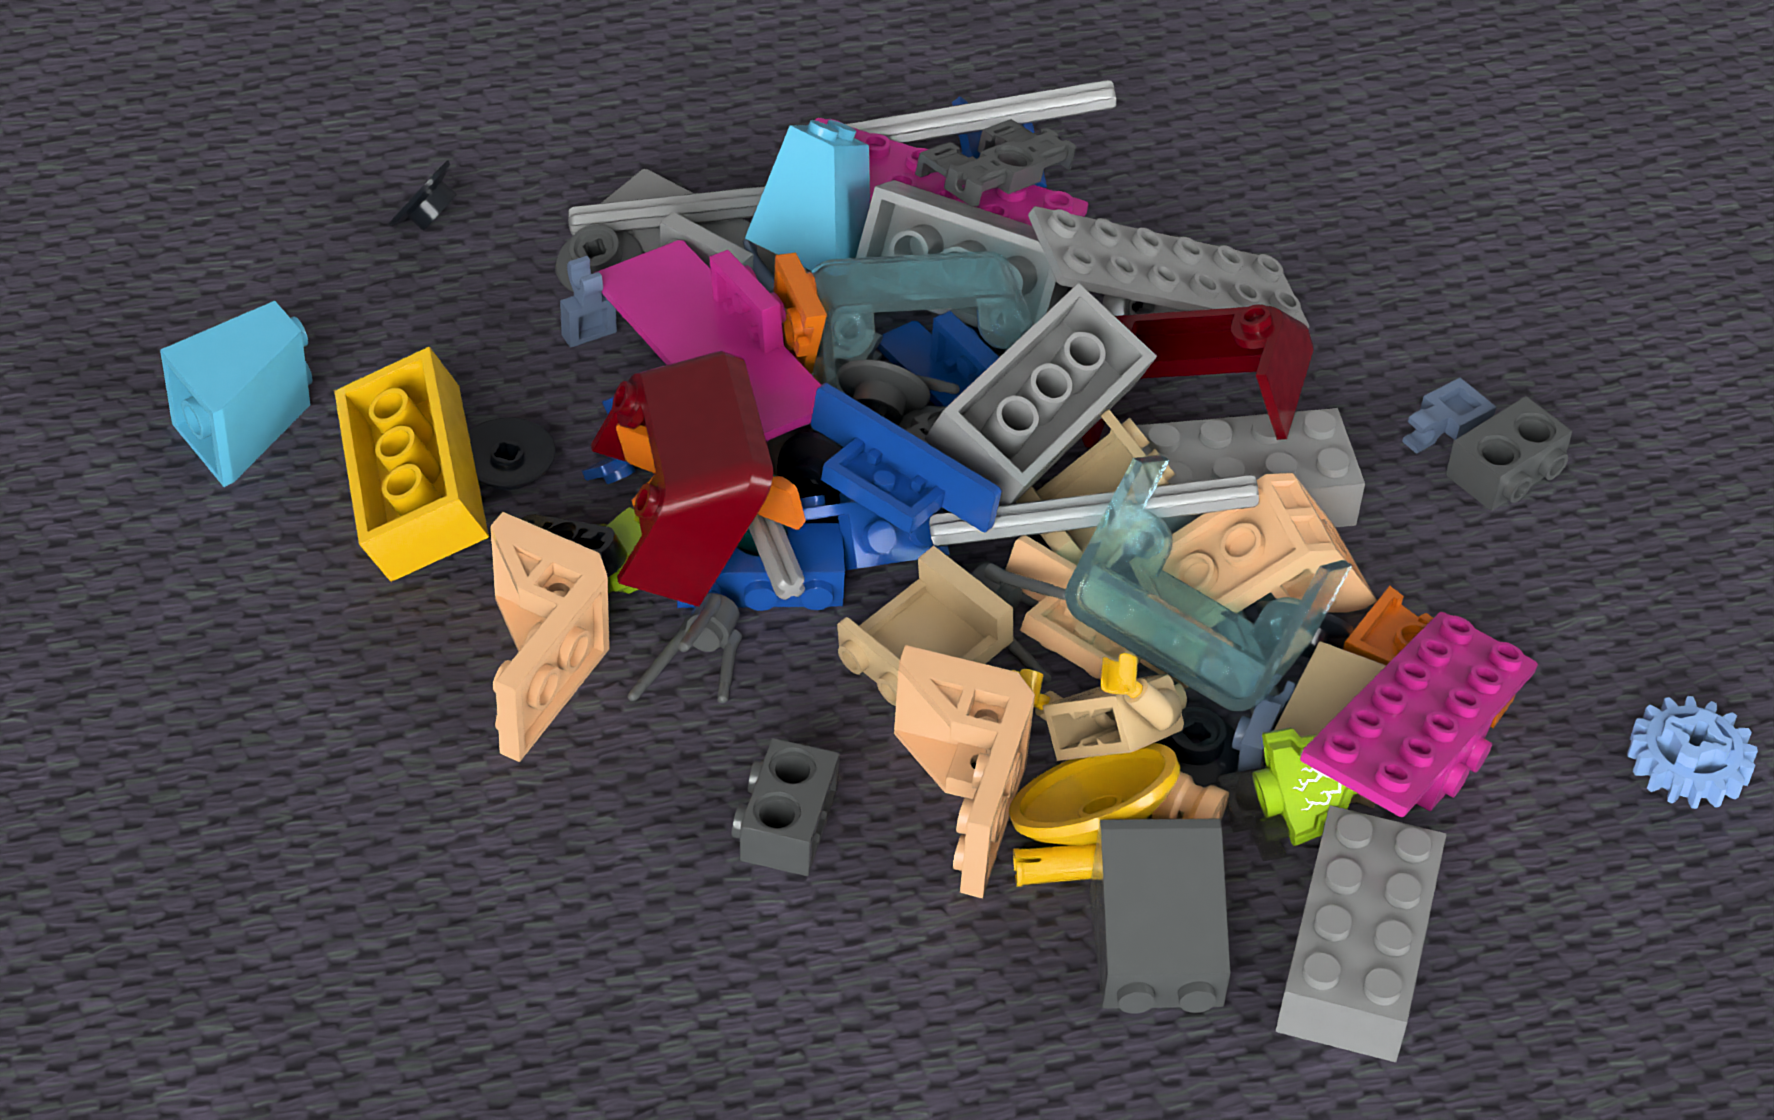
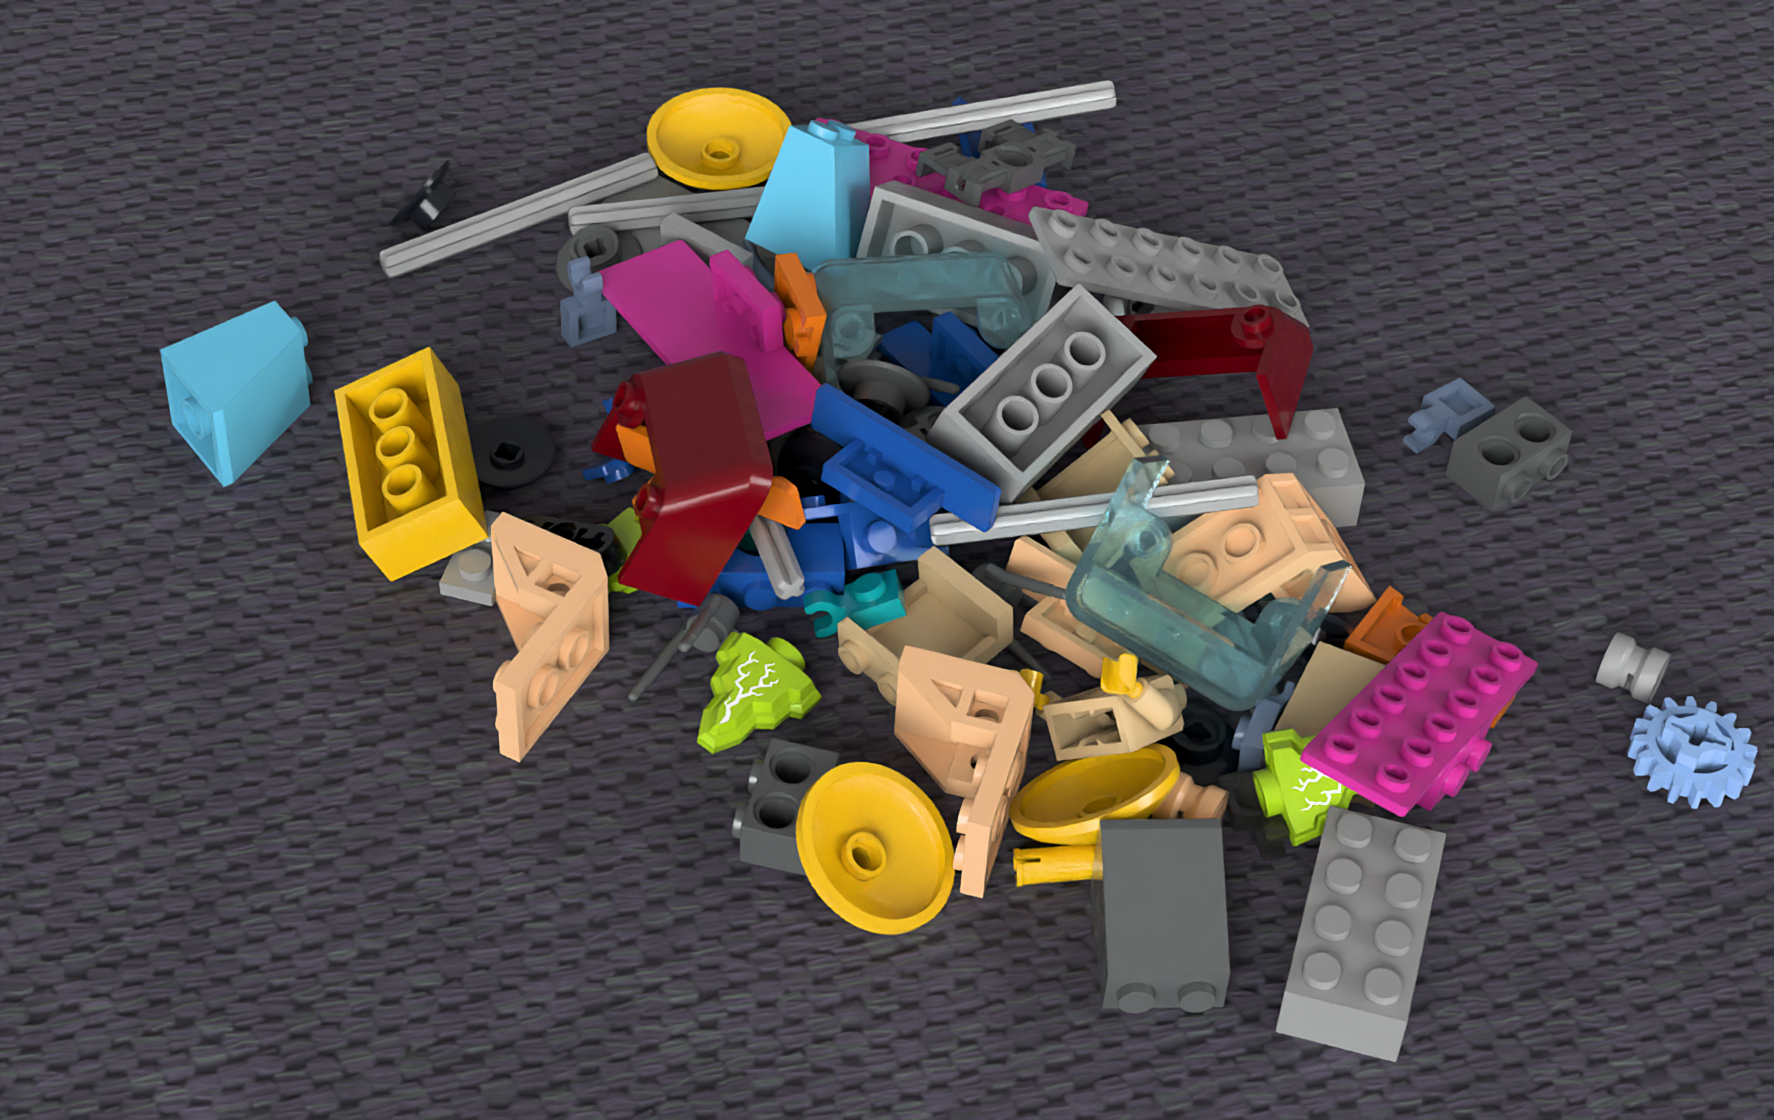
none -> light grey axle [379,153,658,278]
none -> light grey plate [439,510,501,606]
none -> yellow dish [647,88,792,191]
none -> lime rock [697,632,822,754]
none -> yellow dish [796,762,955,935]
none -> teal plate [803,569,907,638]
none -> light grey wheel [1596,632,1671,704]

